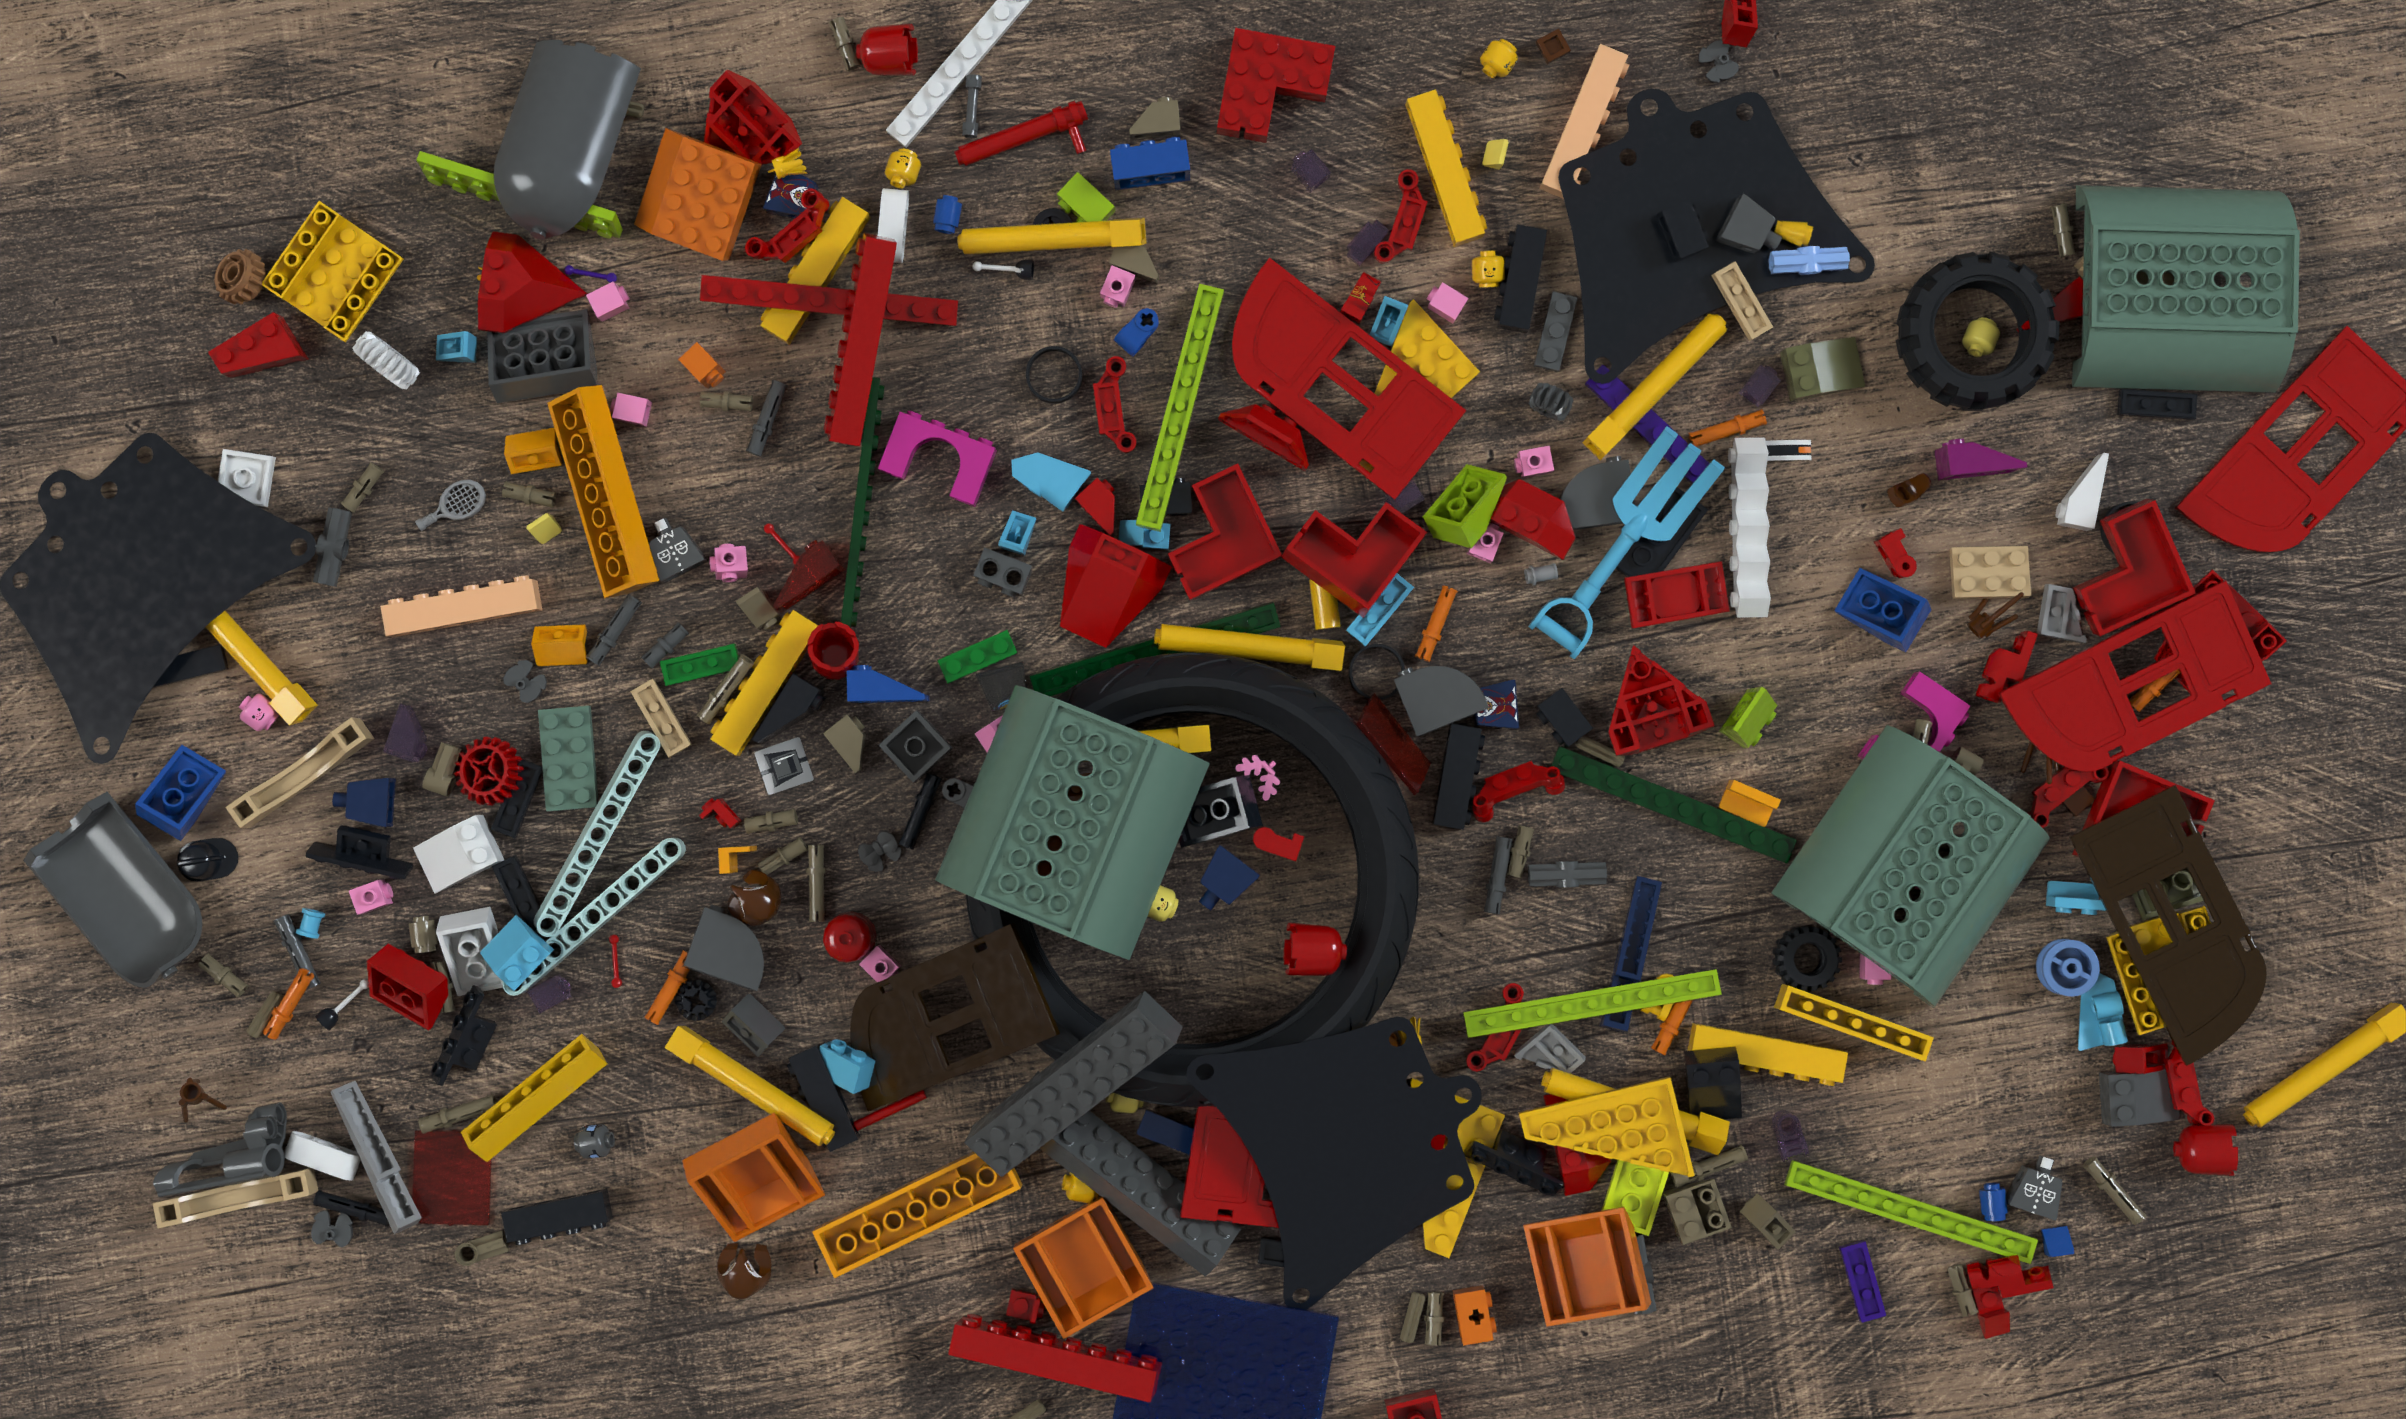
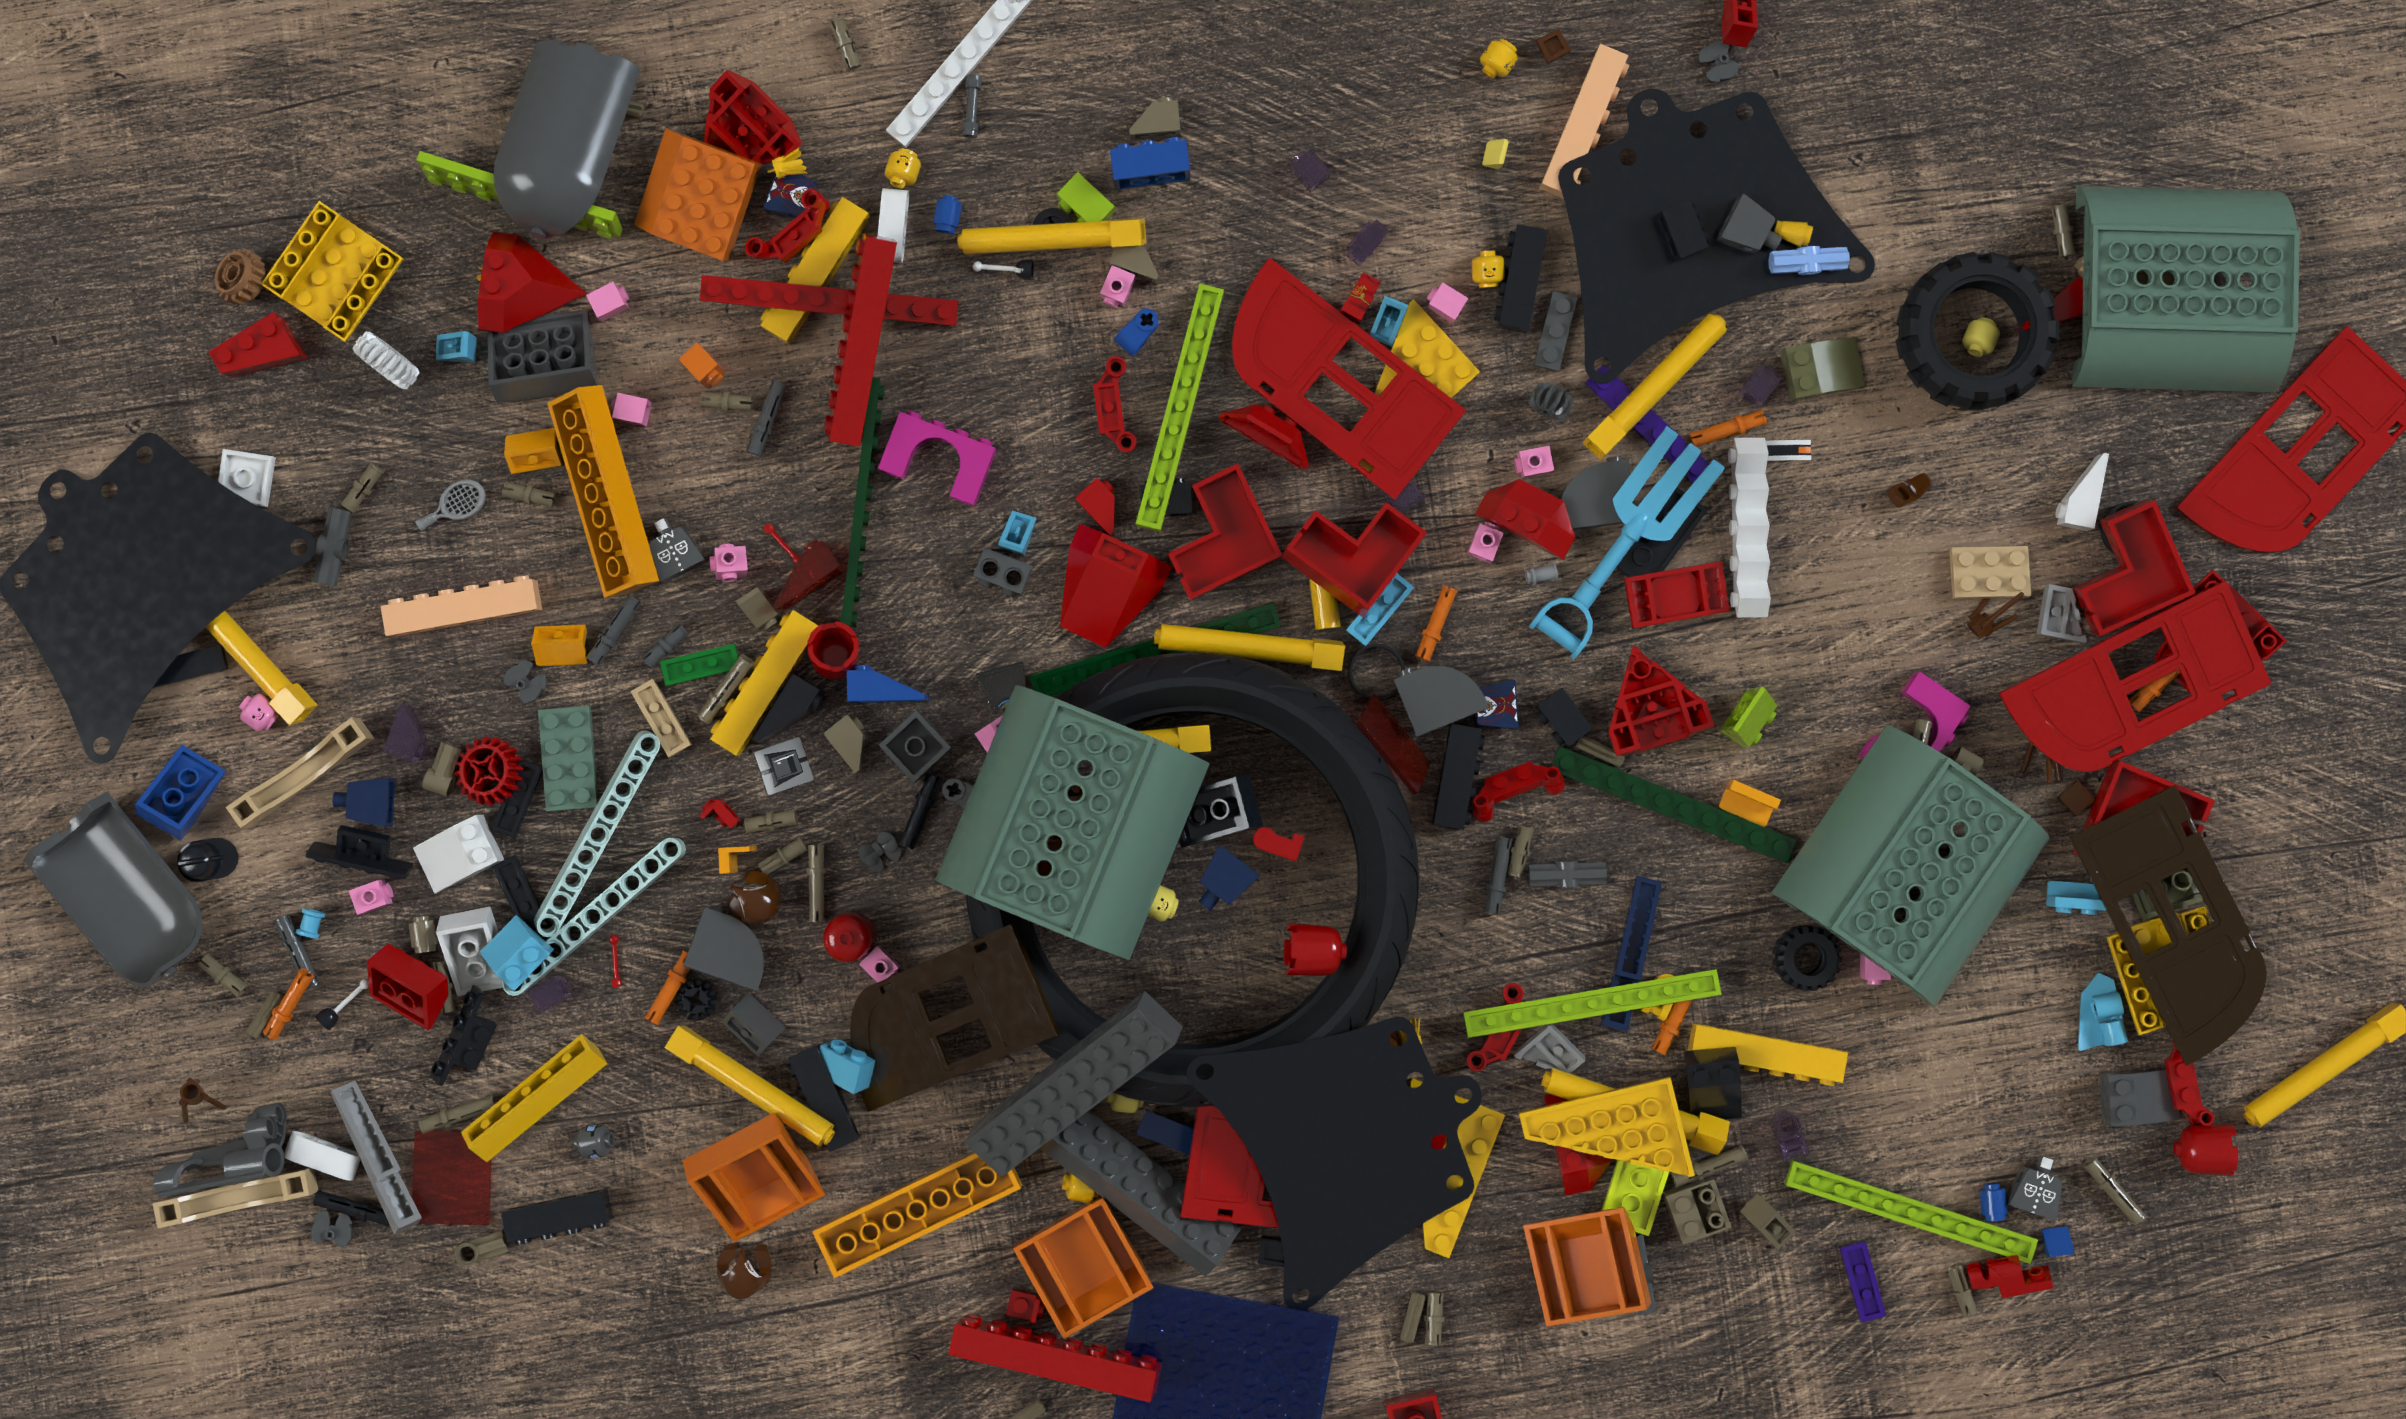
light yellow slope [526,513,562,544] -> none
dark purple hinge [564,265,617,283] -> none
red bar [854,1089,927,1131] -> none
red cylinder [856,24,918,76] -> none
green plate [937,630,1018,684] -> none
red cylinder [954,100,1088,166] -> none
medium azure panel [1011,452,1091,512] -> none
black tyre [1026,346,1082,404] -> none
medium azure slope [1118,520,1171,550] -> none
red piece [1217,28,1335,143] -> none
bright pink animal [1236,755,1280,801] -> none
red plate [1374,169,1428,264] -> none
yellow brick [1405,89,1487,247] -> none
lime slope [1423,464,1507,549] -> none
orange brick [1452,1285,1497,1346] -> none
black bracket [1464,1130,1564,1196] -> none
tan plate [1711,261,1773,341] -> none
yellow brick [1774,984,1934,1062] -> none
blue slope [1834,568,1932,653] -> none
red leg [1874,528,1917,578] -> none
magenta slope [1935,439,2027,481] -> none
red slope [1971,1286,2010,1339] -> none
red plate [1975,631,2038,703] -> none
red plate [2027,767,2109,828] -> none
medium blue wheel [2036,939,2100,997] -> none
red slope [2113,1043,2168,1074] -> none
black tile [2117,389,2197,420] -> none

